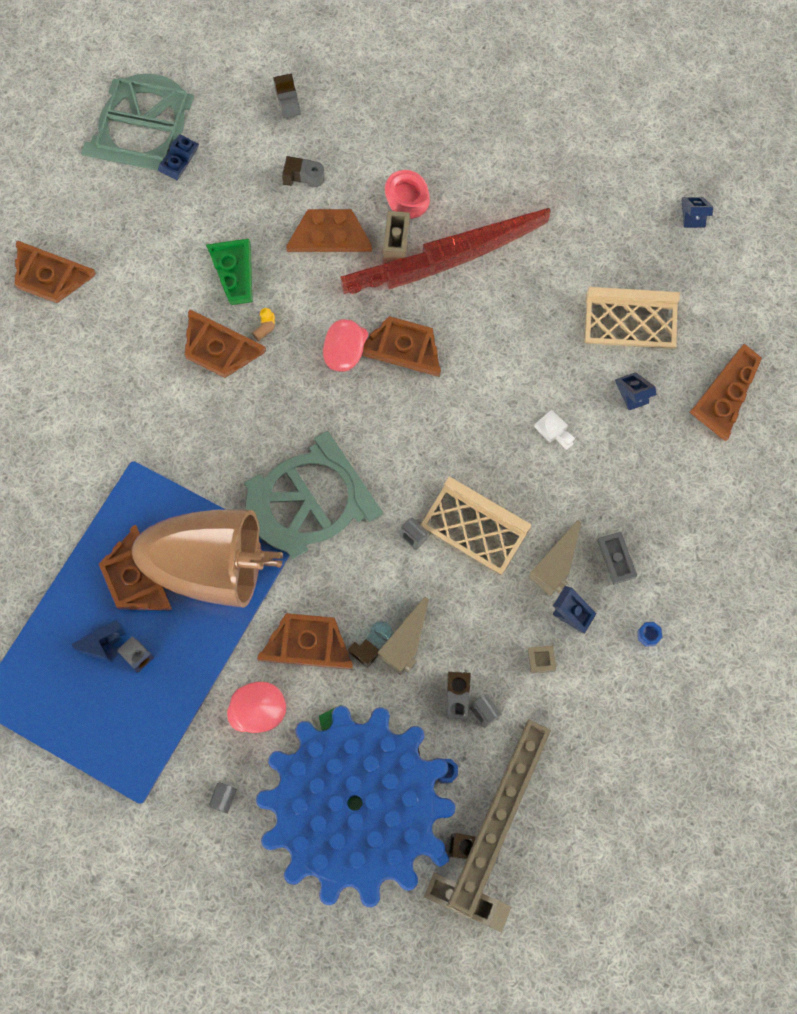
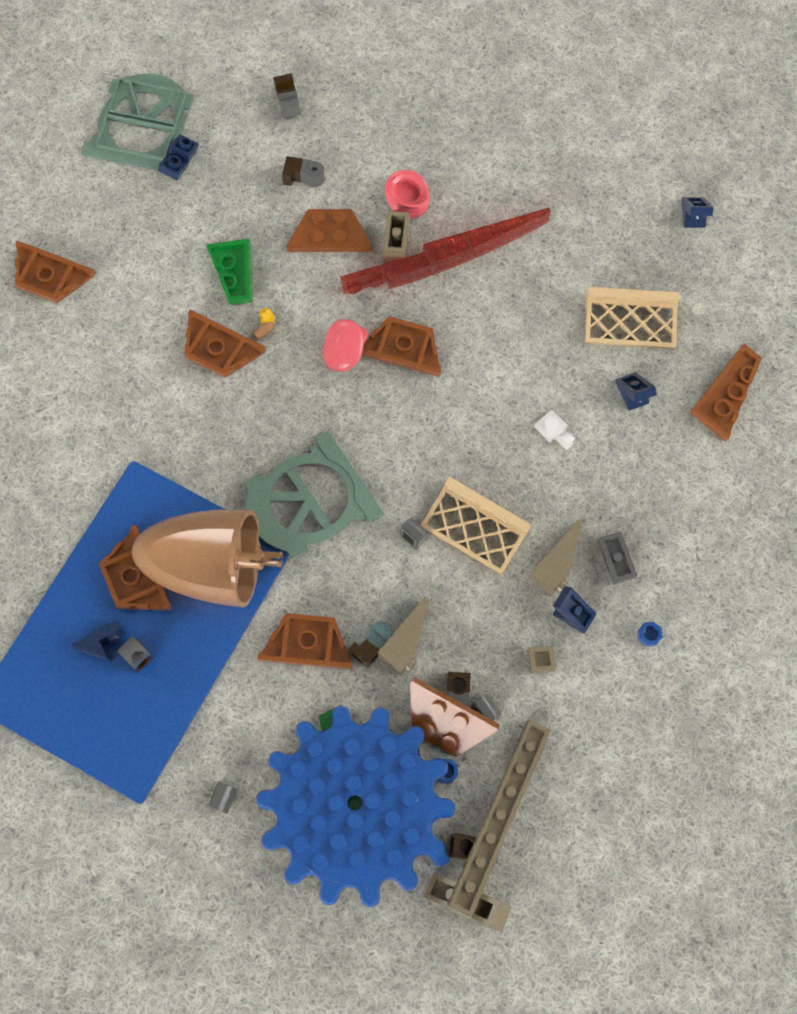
coral piece [227,682,286,733] -> none
none -> wing [410,677,500,757]

